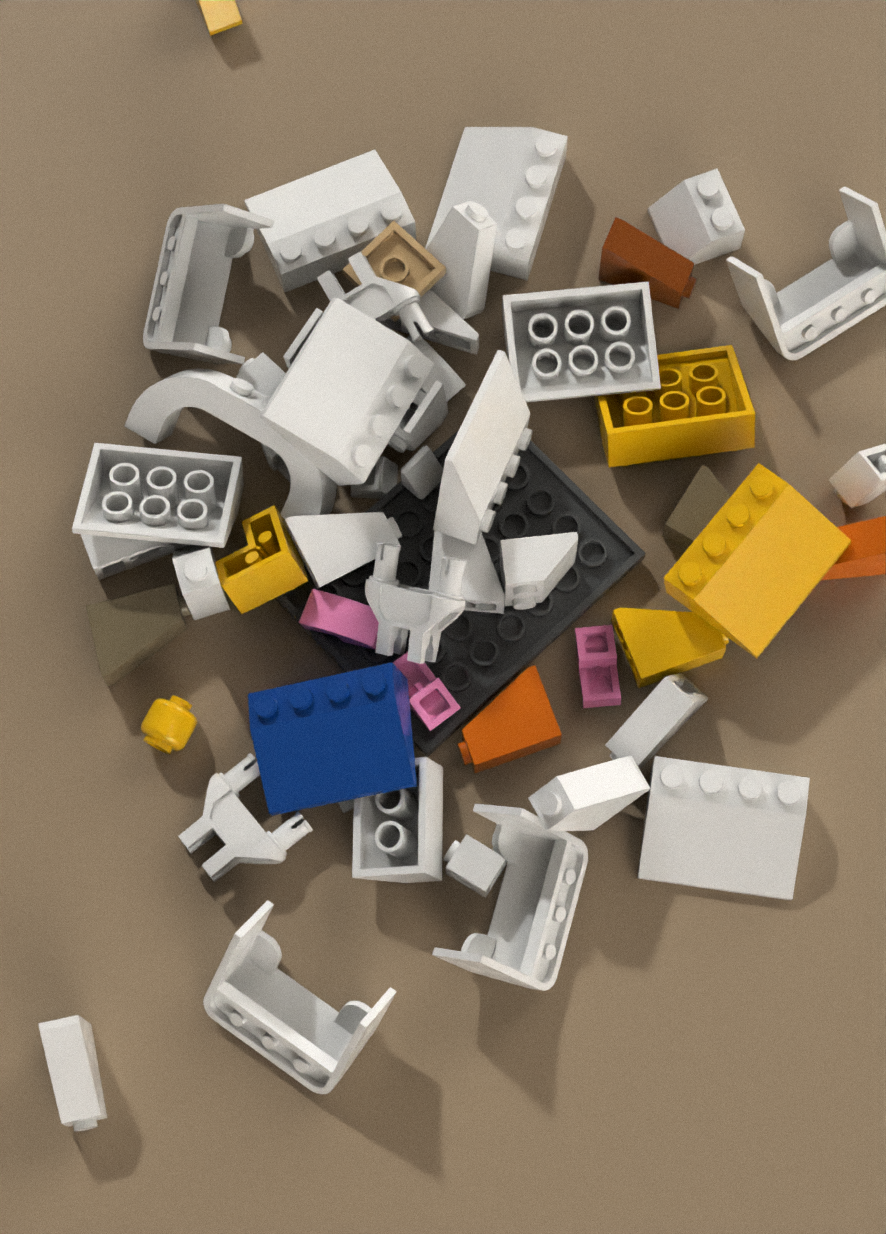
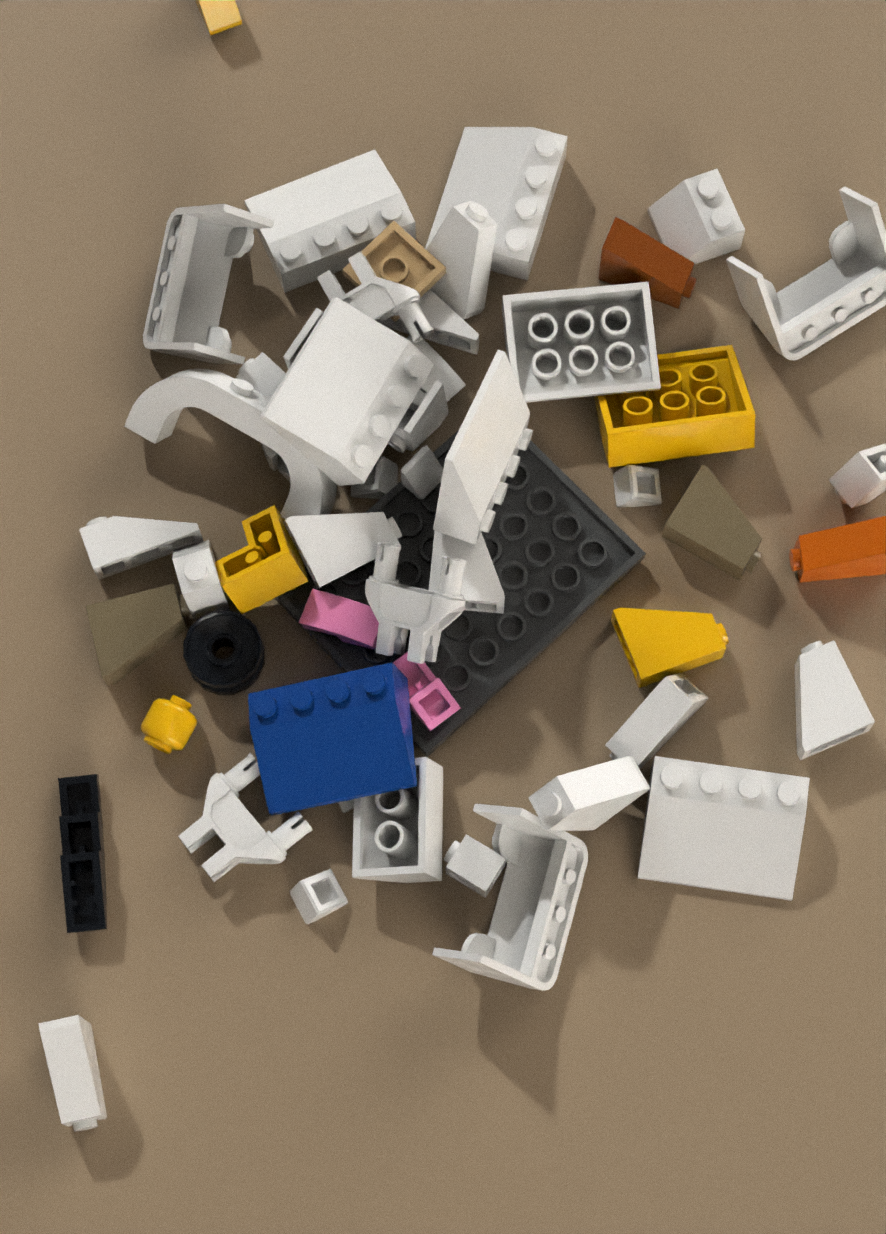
white slope [72,443,244,548] -> none
white windscreen [203,900,397,1094] -> none
orange slope [457,665,562,773] -> none
white slope [500,532,578,610] -> none
bright pink slope [575,625,621,708] -> none
yellow slope [663,463,851,658] -> none
none -> black slope [58,774,107,933]
none -> black wheel [183,610,265,695]
none -> white slope [290,869,348,924]
none -> white slope [613,464,662,508]
none -> white slope [795,640,875,760]

